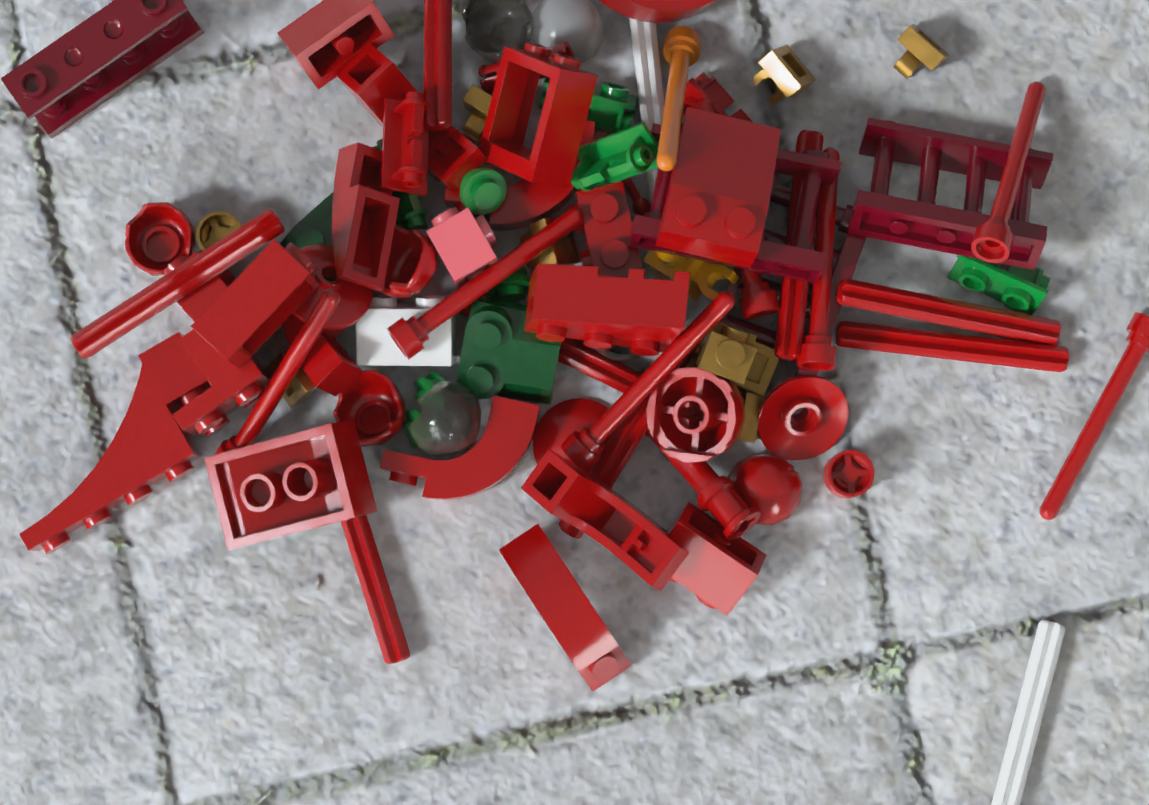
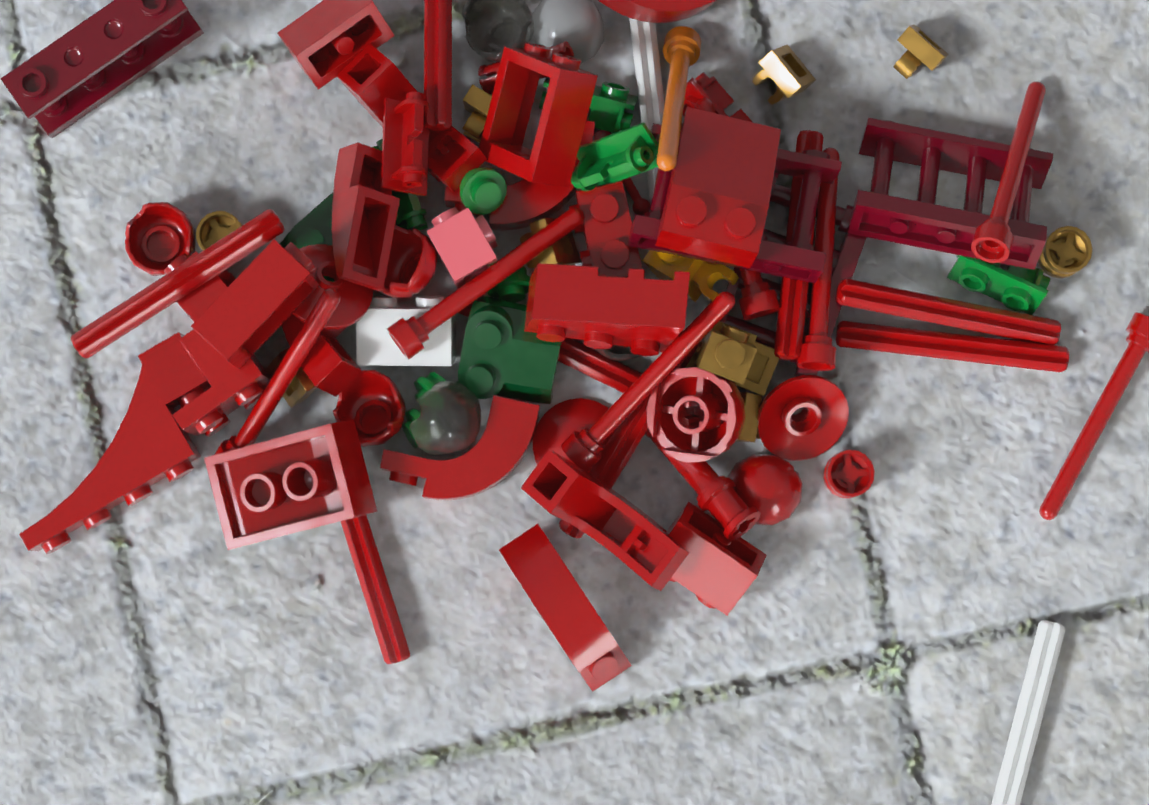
none -> pearl gold wheel [1038,226,1093,279]

